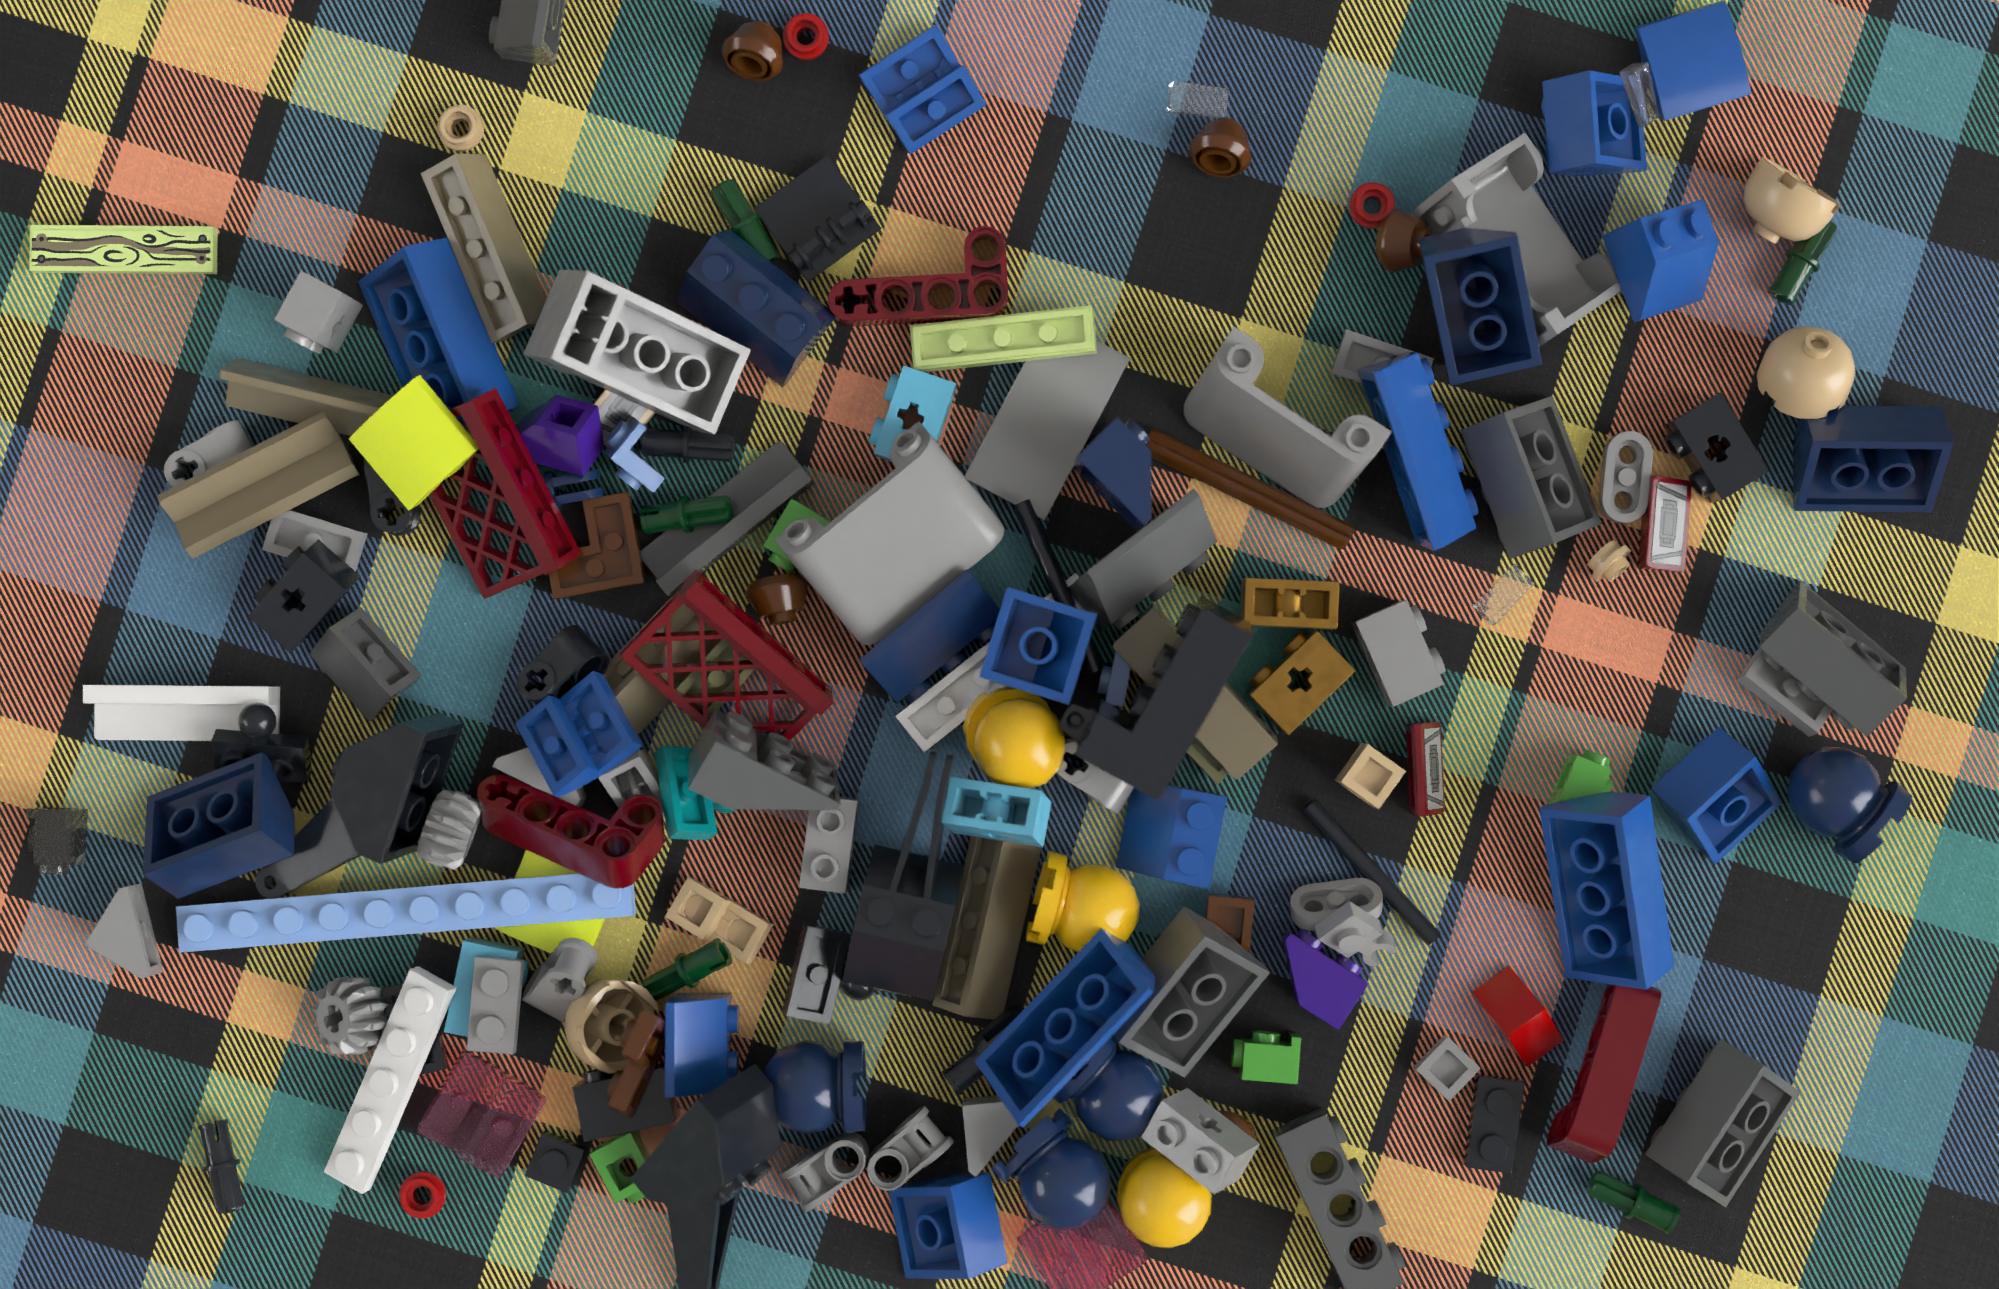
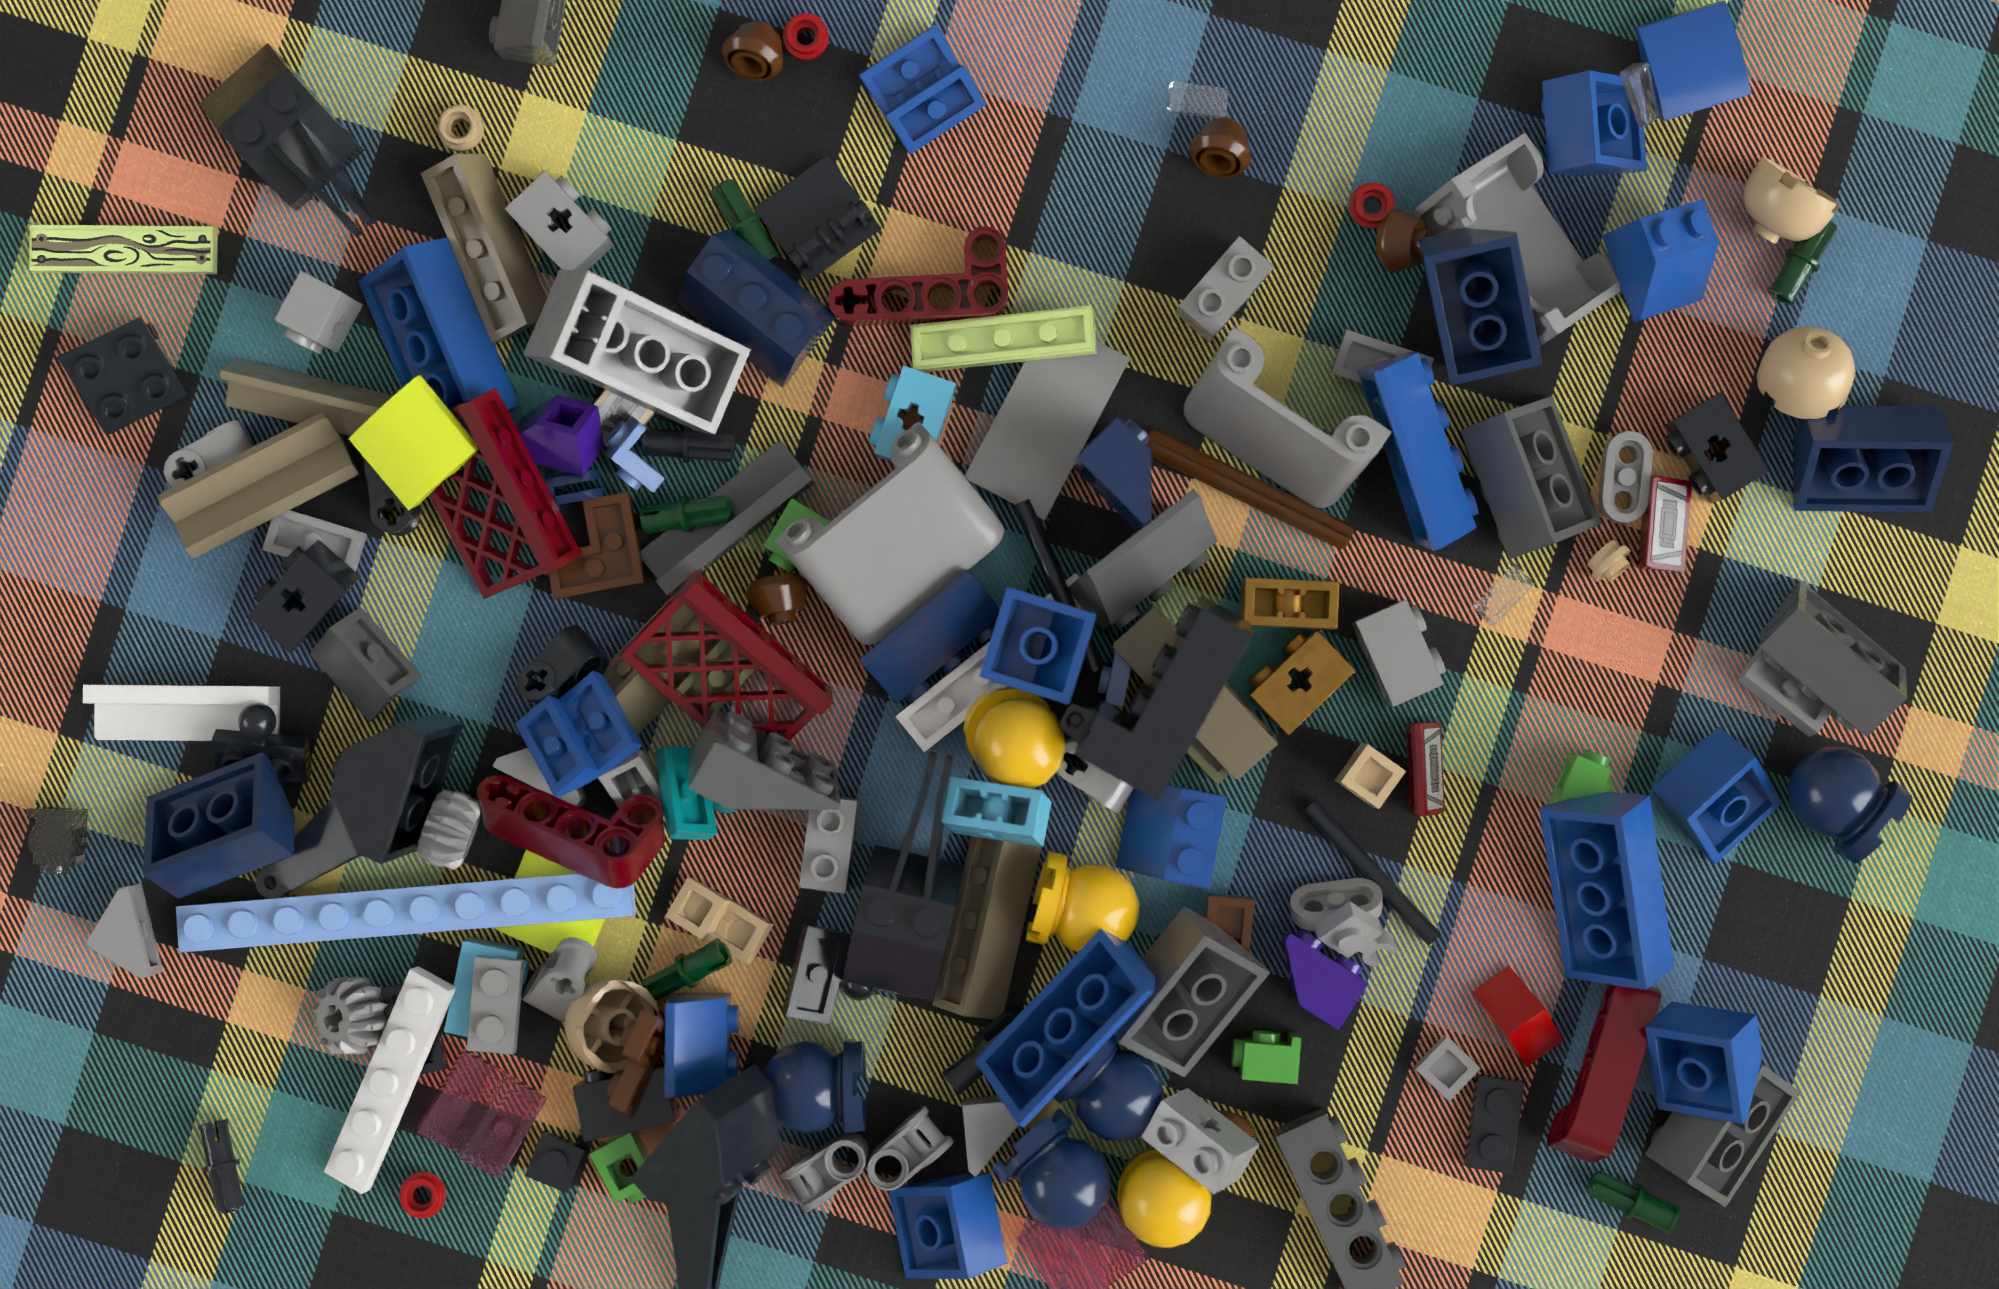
none -> black hinge [57,316,189,436]
none -> black slope [199,43,375,238]
none -> light grey brick [504,171,614,271]
none -> light grey brick [1175,236,1275,343]
none -> blue slope [1645,1002,1763,1124]

